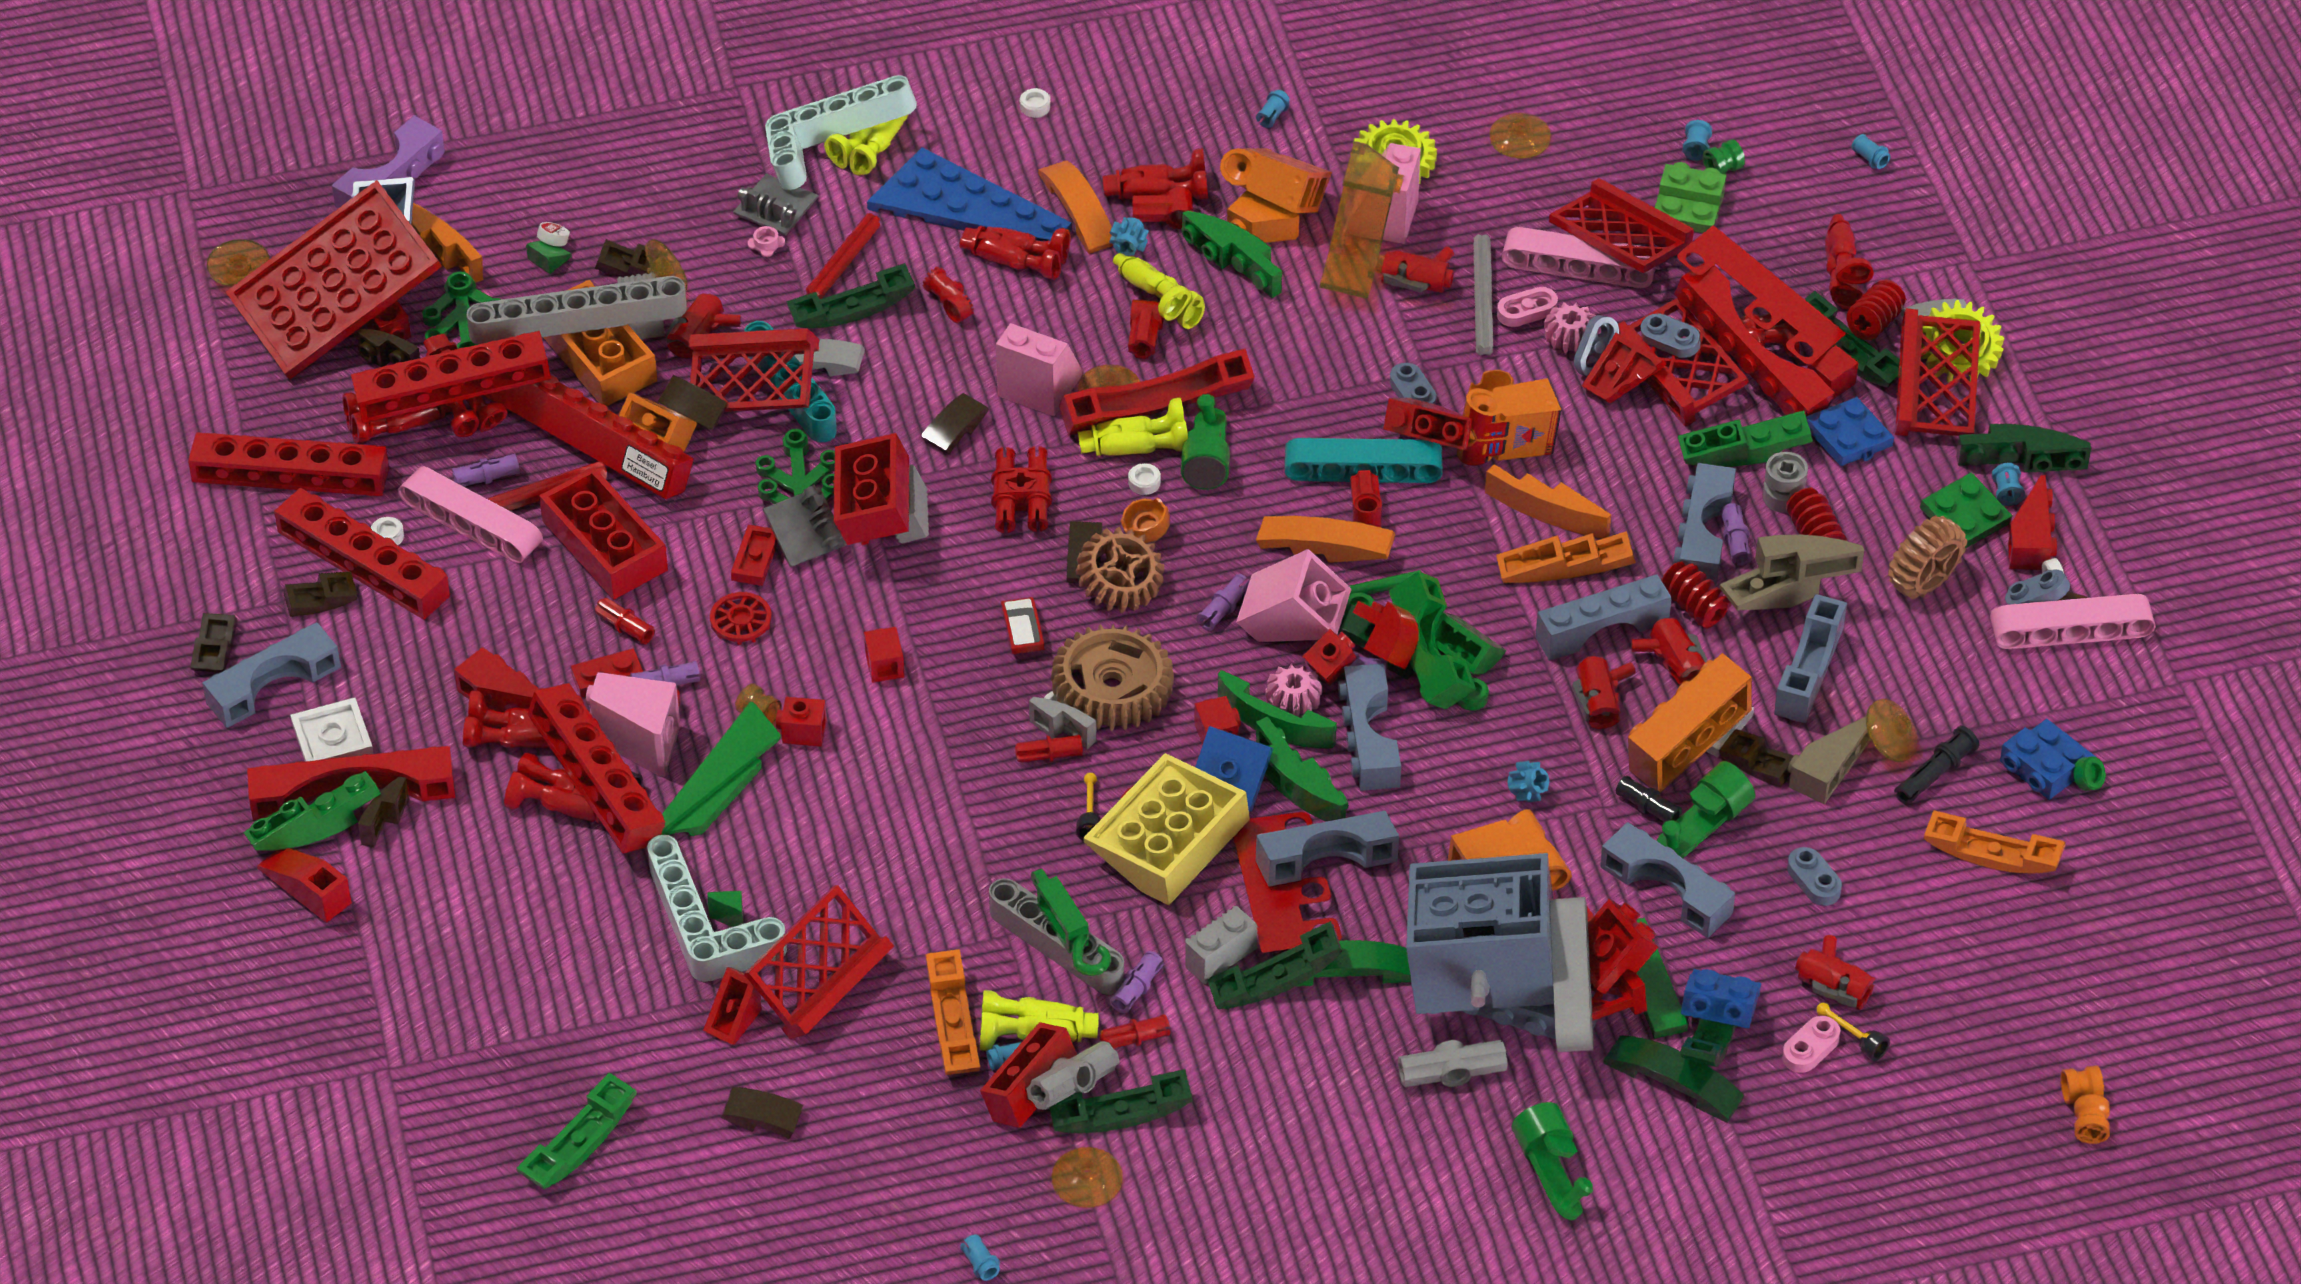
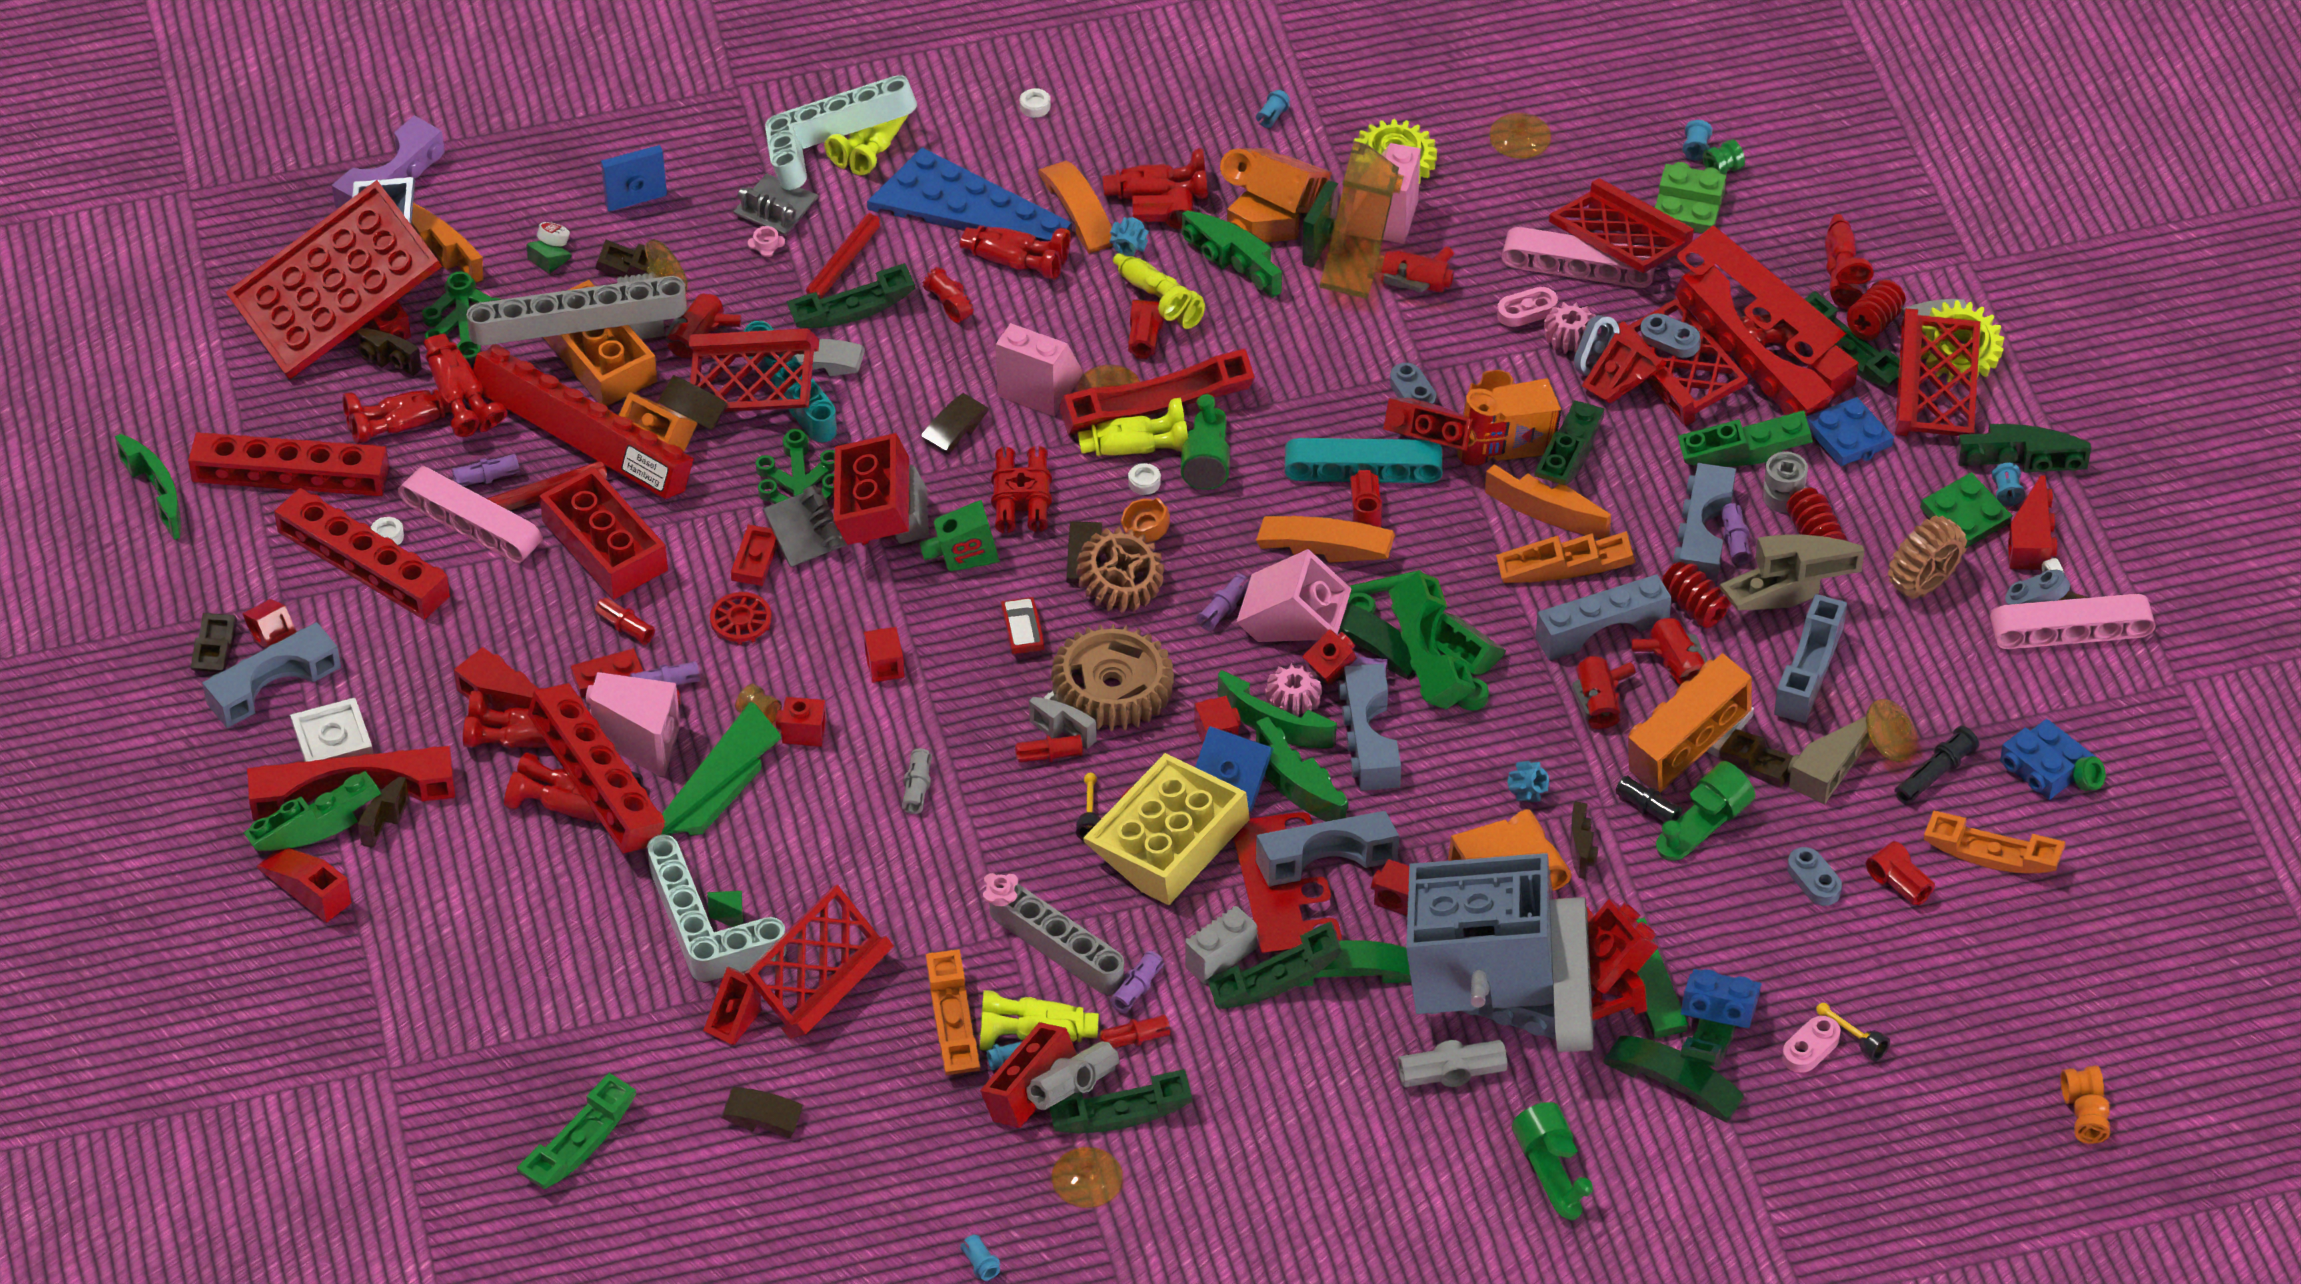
clear yellow dish [207,239,270,287] -> none
dark brown slope [283,572,358,617] -> none
red brick [351,330,551,423] -> none
green piece [1031,868,1111,976] -> none
red brick [1352,601,1419,669] -> none
light grey axle [1474,234,1493,356] -> none
sand blue arch [1600,822,1735,938] -> none
red piece [1795,935,1876,1010] -> none
dark azure pin [1851,134,1891,169] -> none
none -> green slope [115,434,181,540]
none -> red brick [242,599,297,648]
none -> blue plate [601,145,667,212]
none -> light grey pin [902,748,932,814]
none -> green torso [919,500,1000,571]
none -> bright pink plate [983,873,1018,906]
none -> dark green plate [1302,180,1338,268]
none -> red brick [1371,859,1410,916]
none -> dark green slope [1534,400,1605,485]
none -> dark brown slope [1570,801,1599,879]
none -> red piece [1865,841,1935,906]

